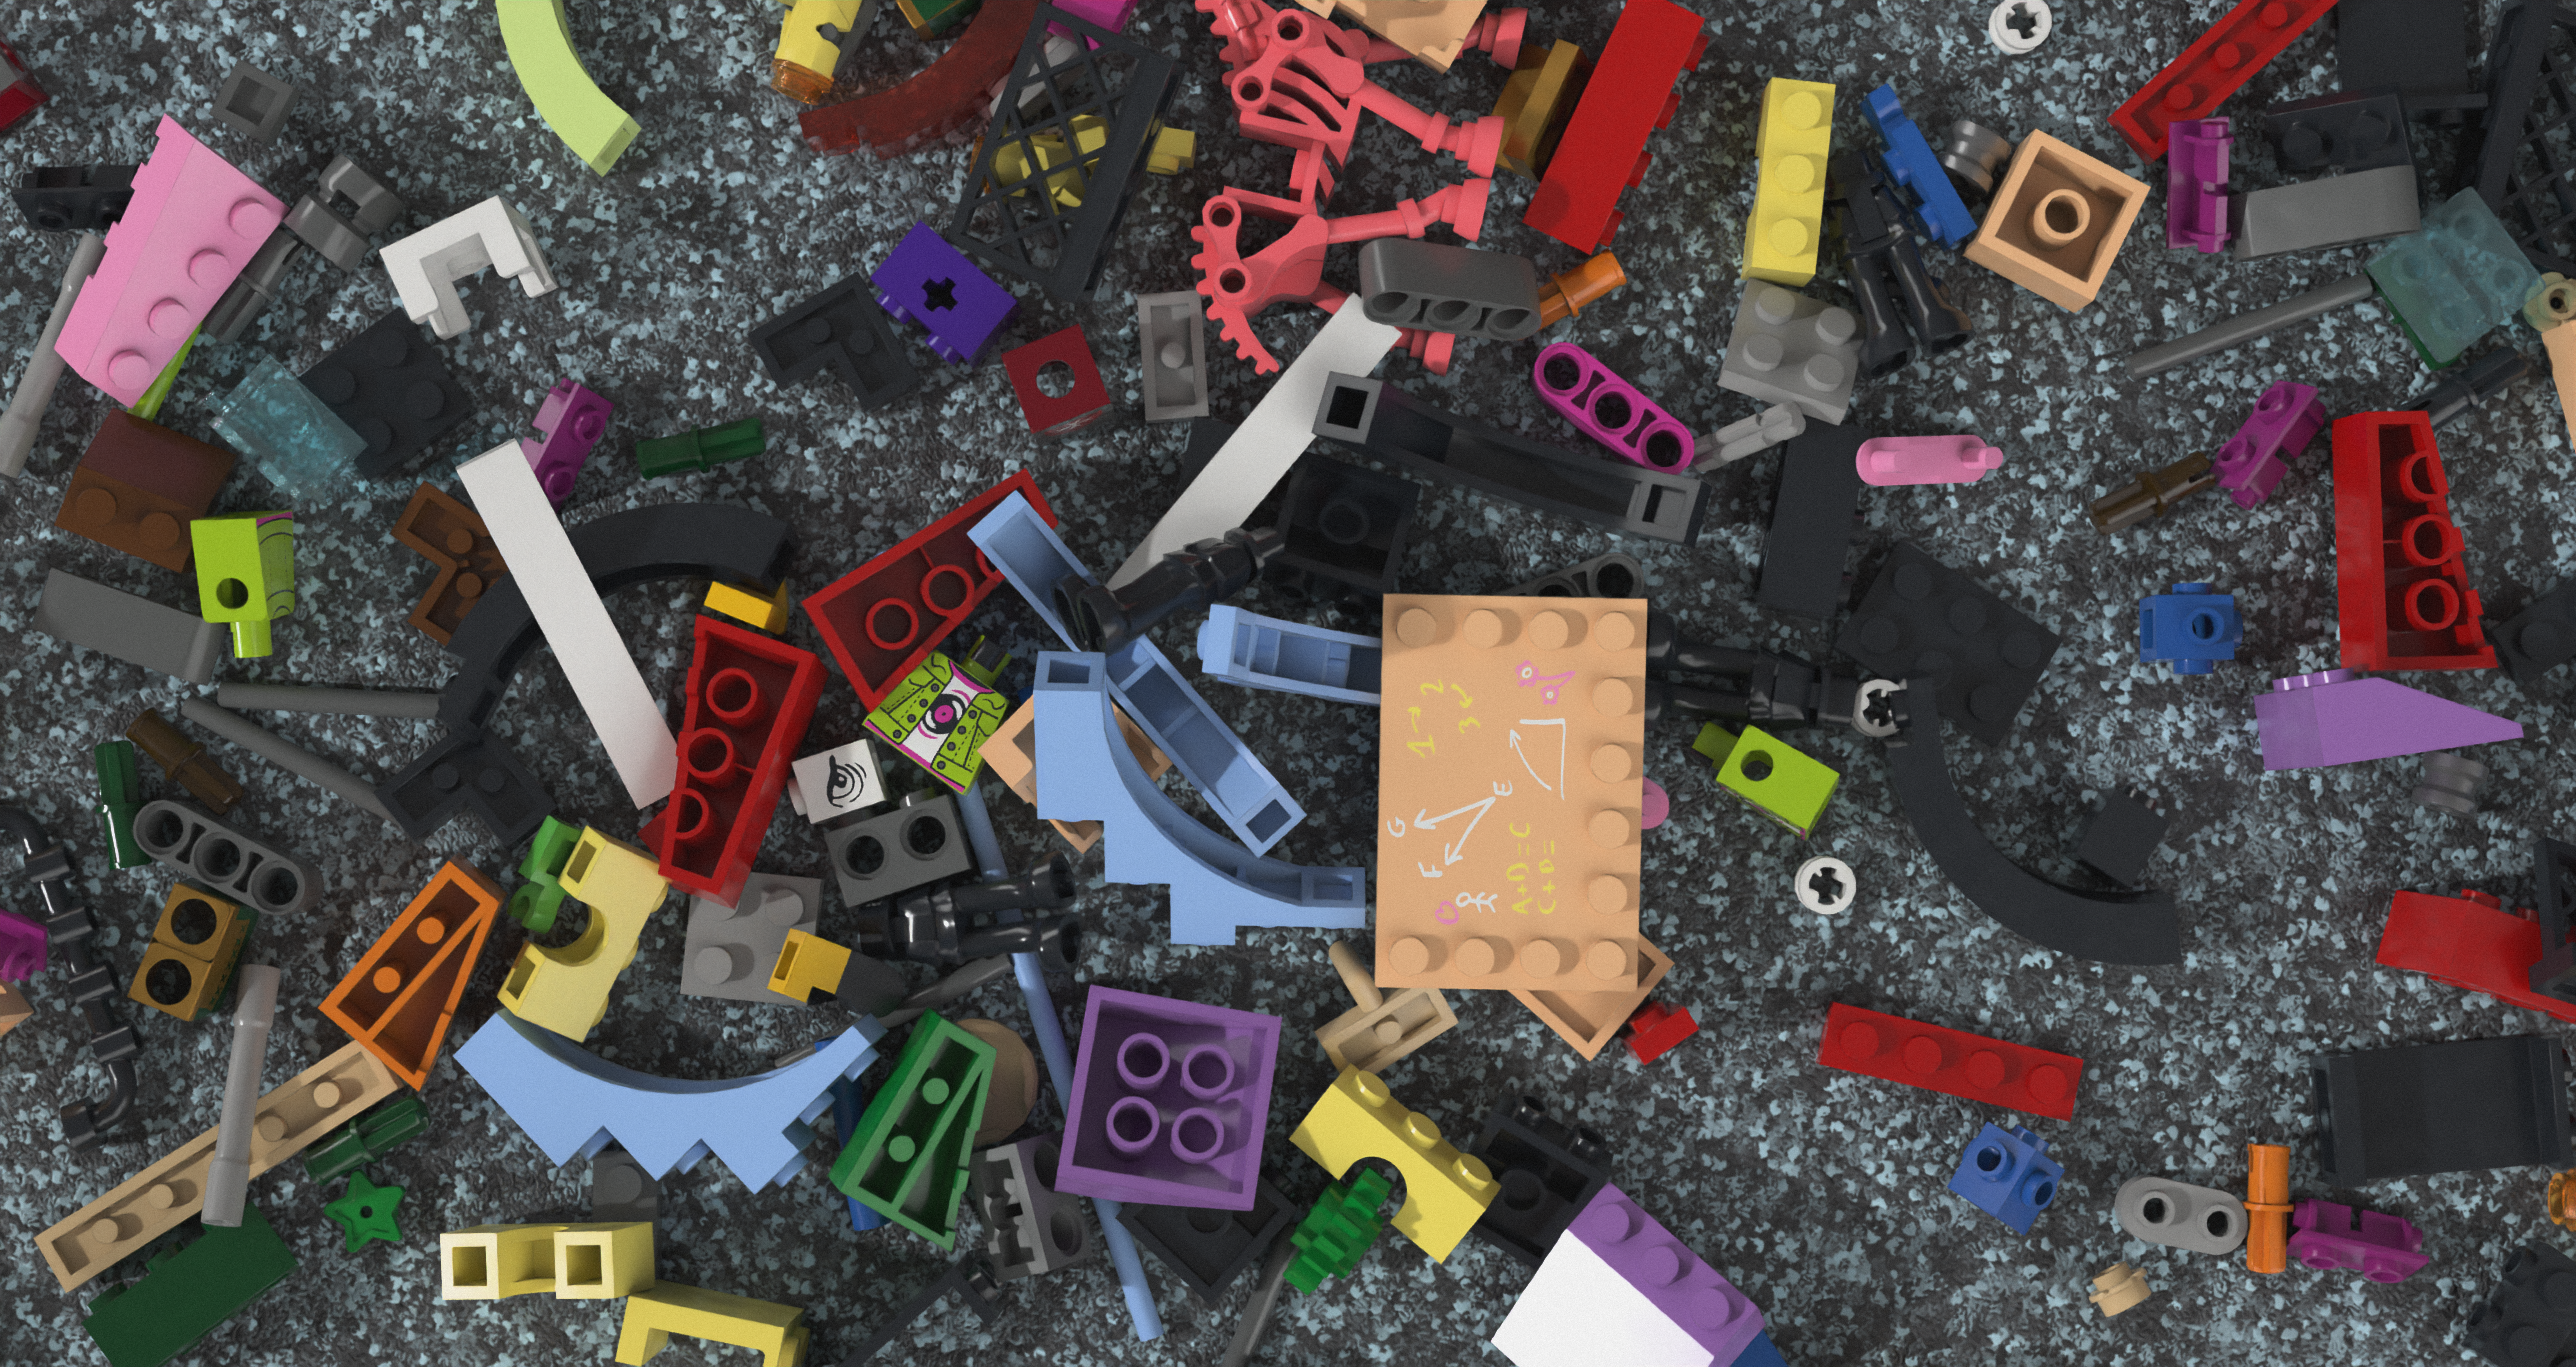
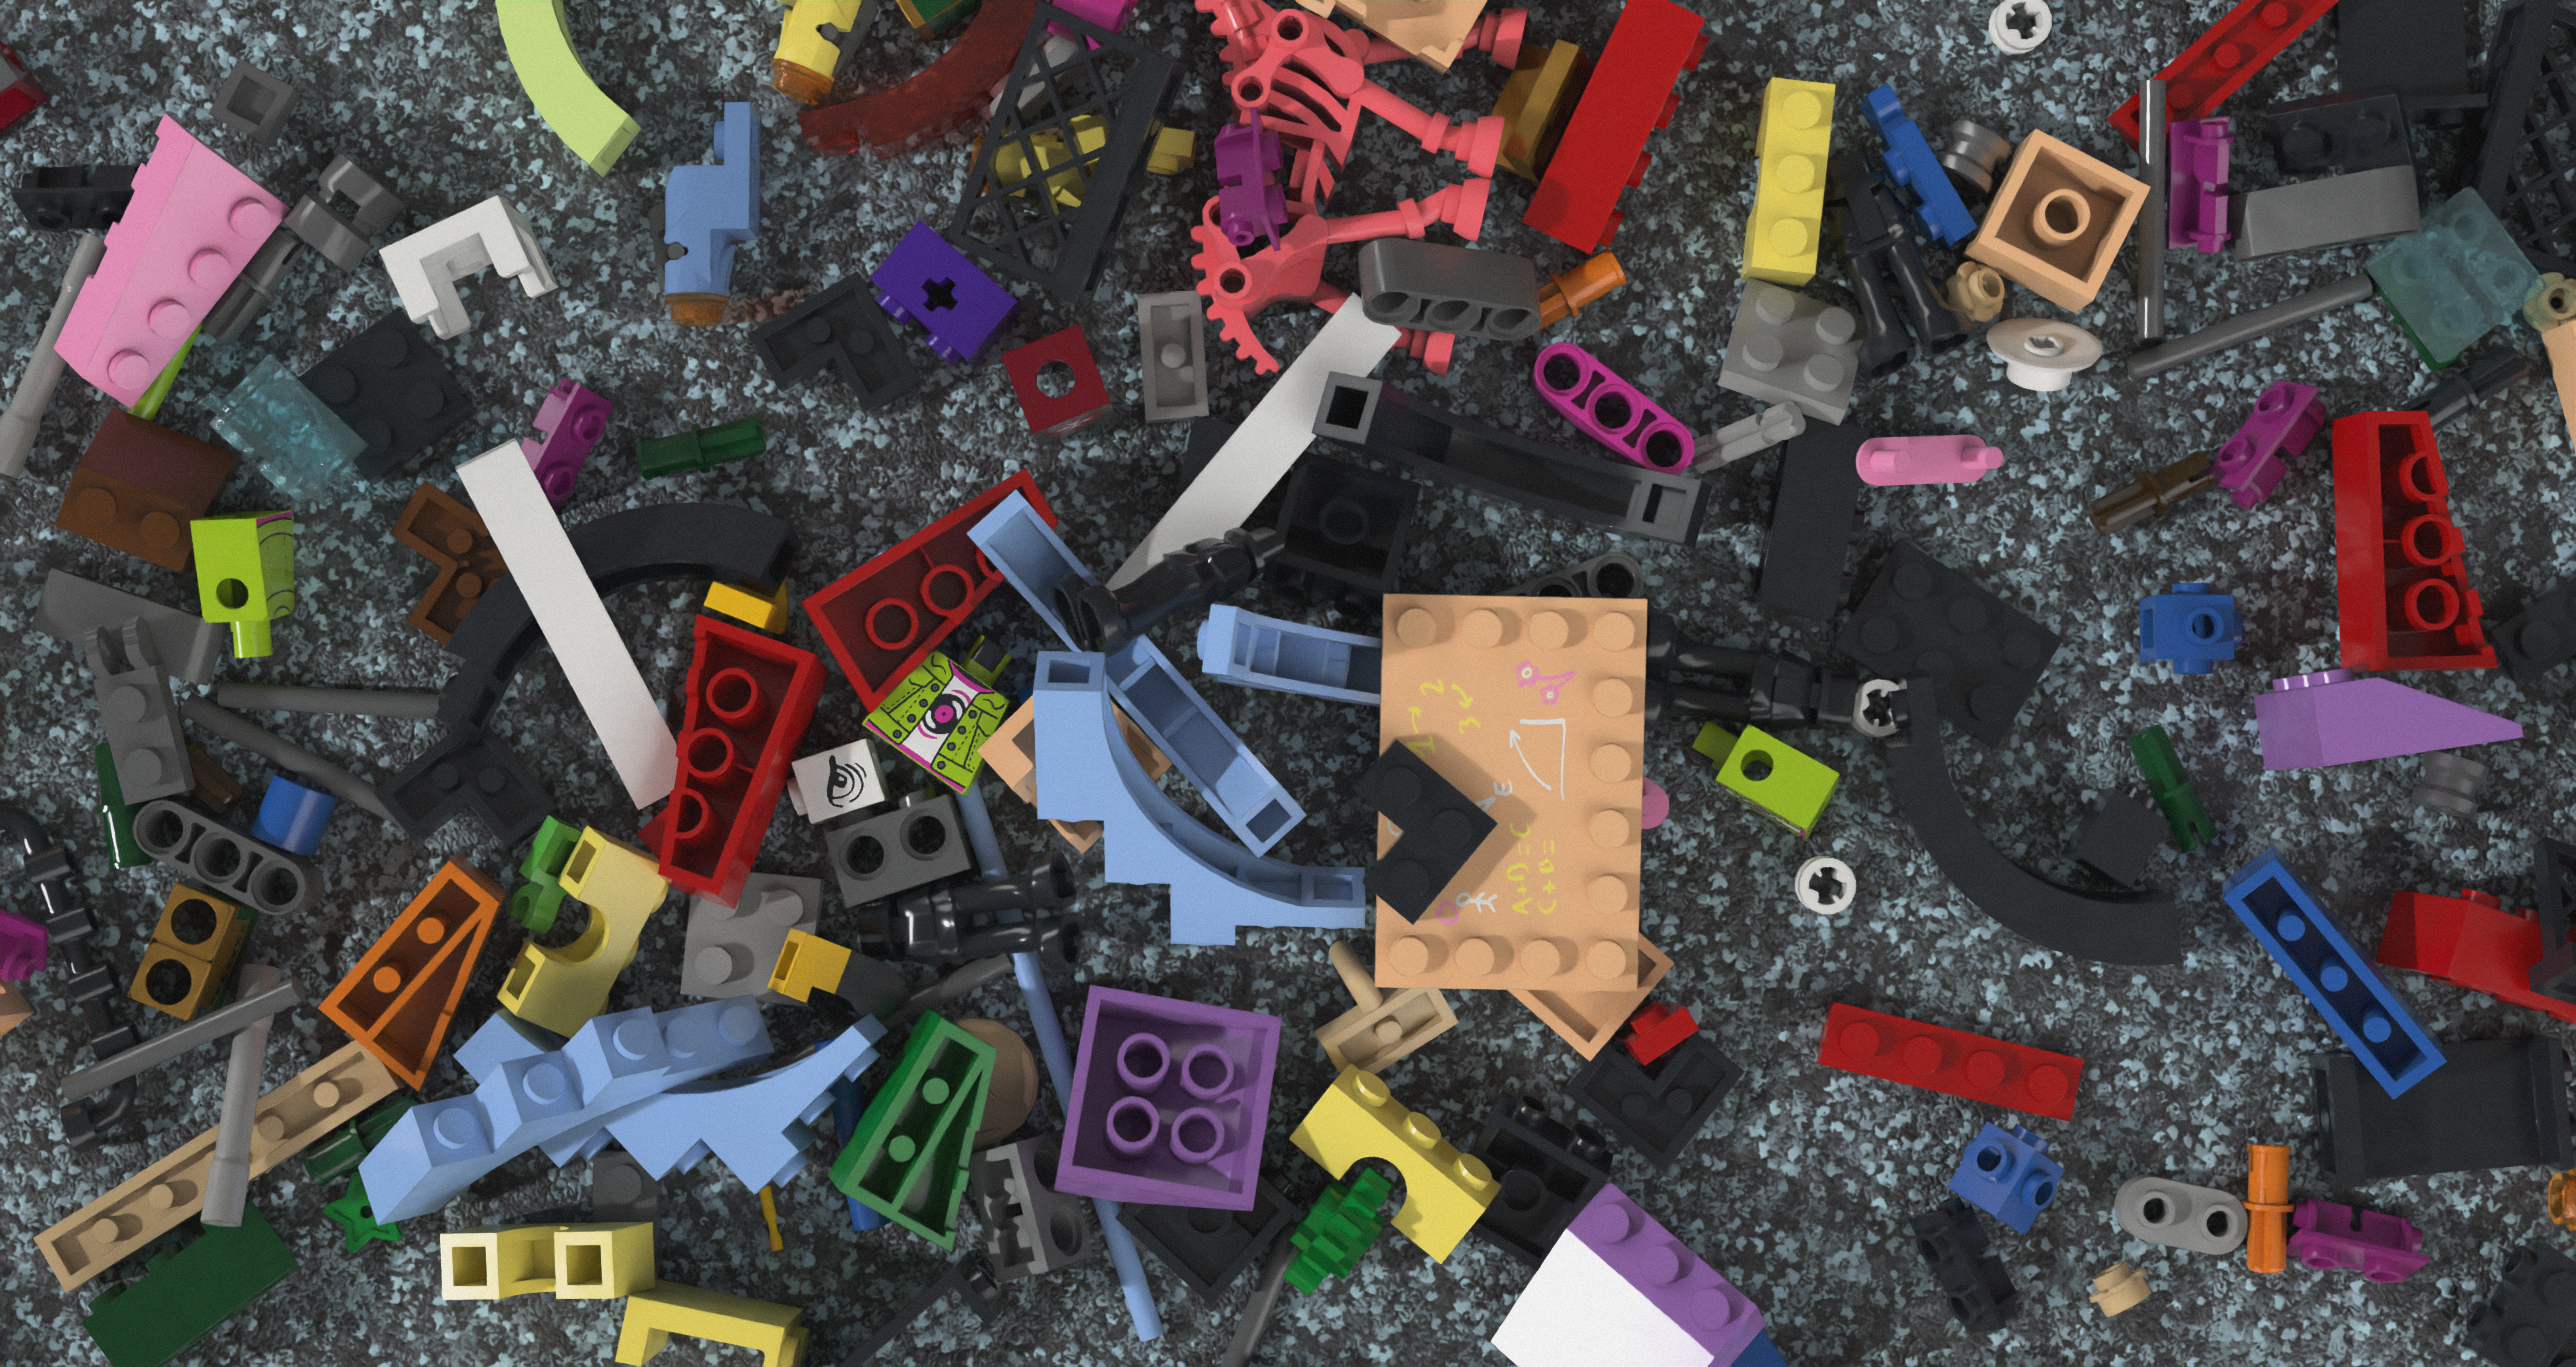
none -> dark grey bar [61,976,306,1102]
none -> dark grey hinge [82,616,196,805]
none -> blue brick [250,773,339,856]
none -> light blue arch [358,993,775,1226]
none -> medium blue plate [648,102,760,327]
none -> yellow piece [759,1186,784,1251]
none -> magenta hinge [1214,107,1288,251]
none -> black plate [1353,738,1498,925]
none -> black plate [1562,1032,1745,1172]
none -> black hinge [1907,1195,2020,1333]
none -> tan plate [1946,261,2005,322]
none -> white piece [1986,318,2103,391]
none -> dark green axle [2128,724,2218,852]
none -> dark grey bar [2138,80,2166,338]
none -> blue brick [2222,844,2447,1100]

